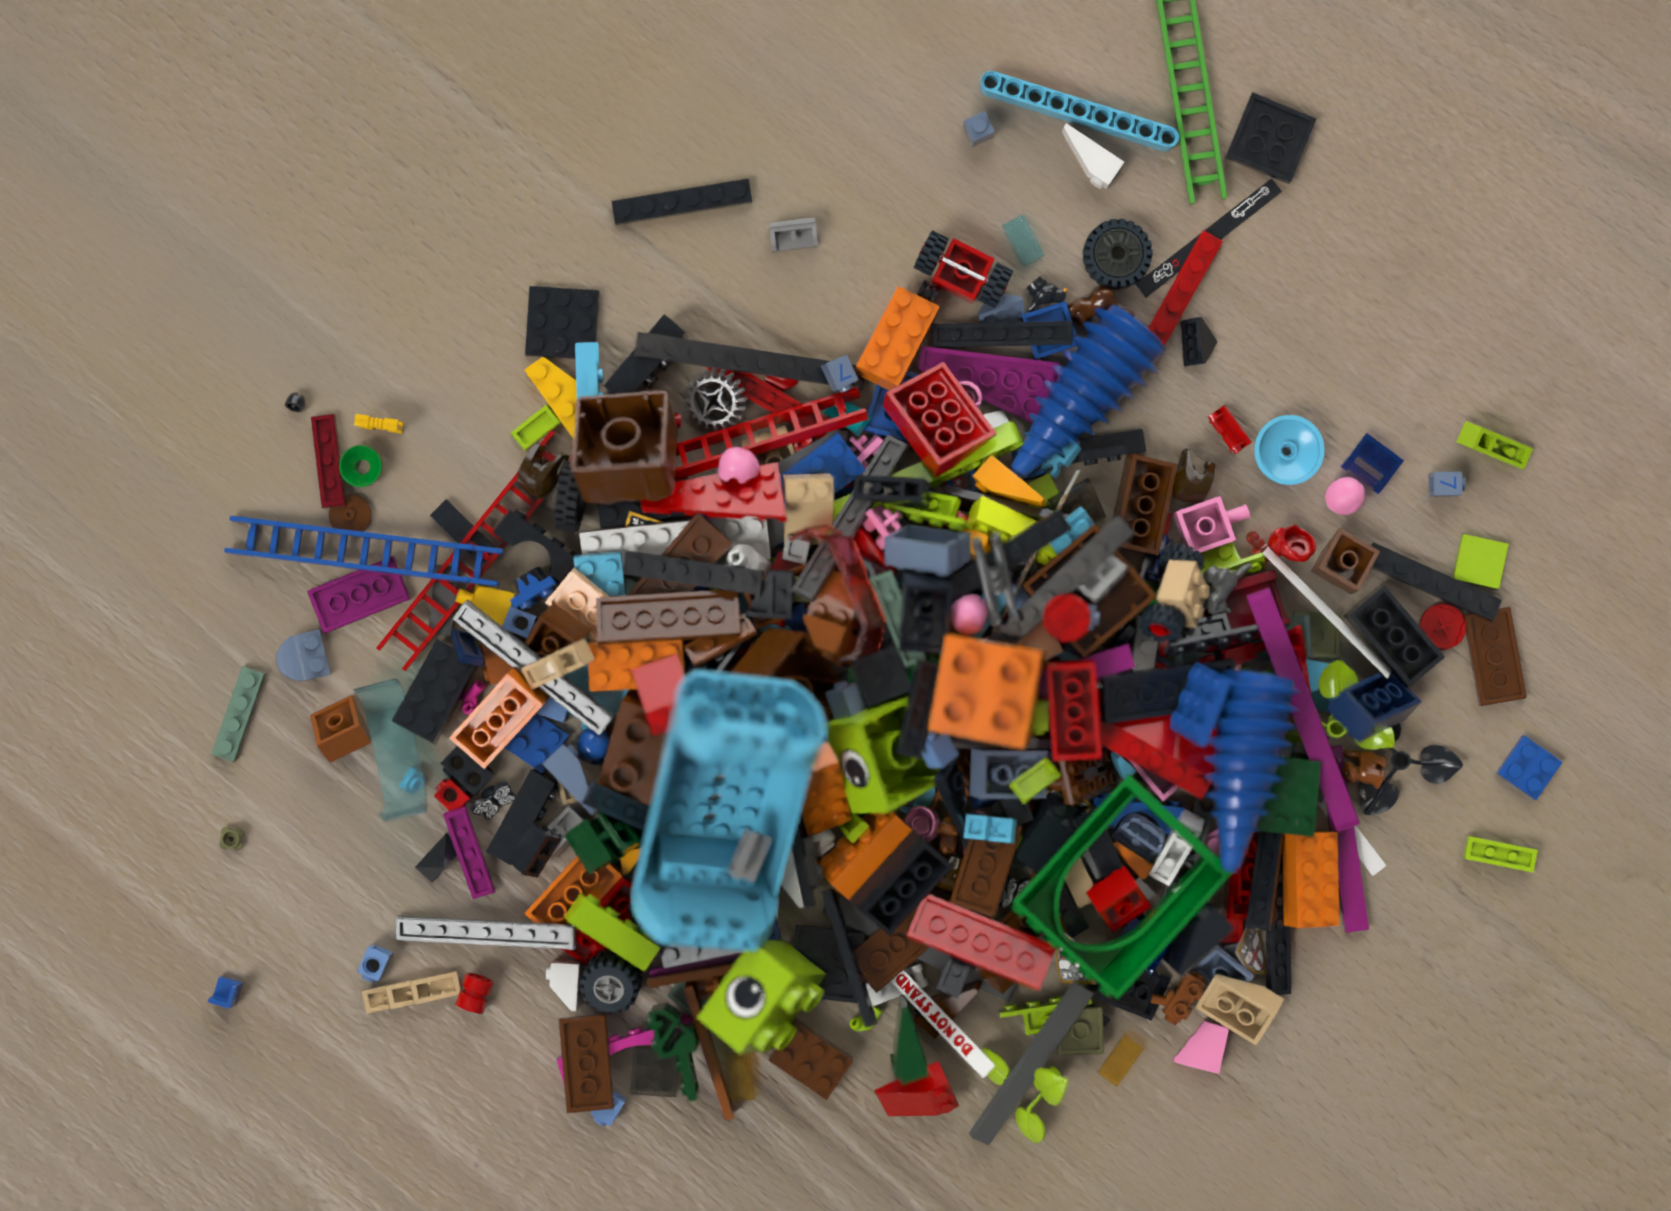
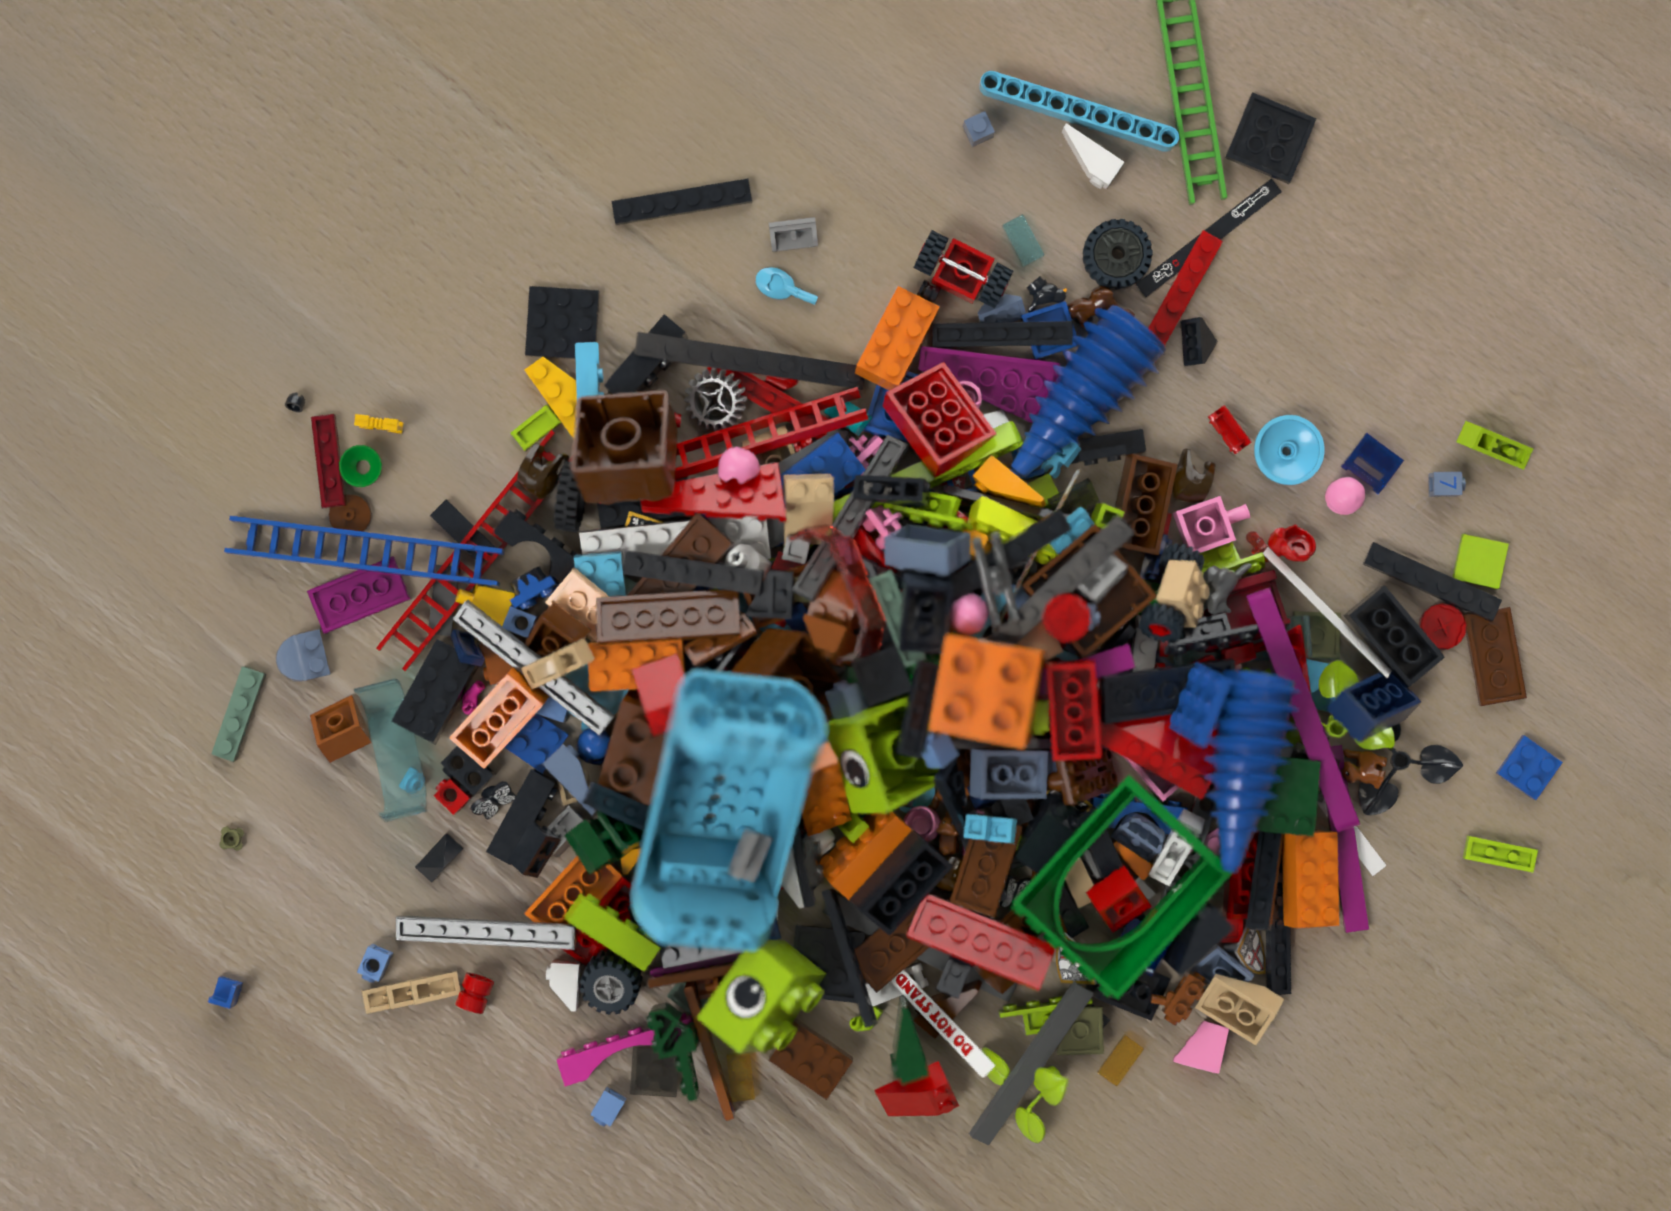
magenta tile [443,806,495,899] -> none
reddish brown tile [559,1014,614,1113] -> none
sand blue brick [821,354,858,393] -> none
lime tile [1009,757,1061,804] -> none
medium azure slope [1111,751,1137,780] -> none
reddish brown slope [1311,528,1380,594] -> none
none -> medium azure piece [756,267,818,305]
none -> lime brick [1091,503,1124,530]

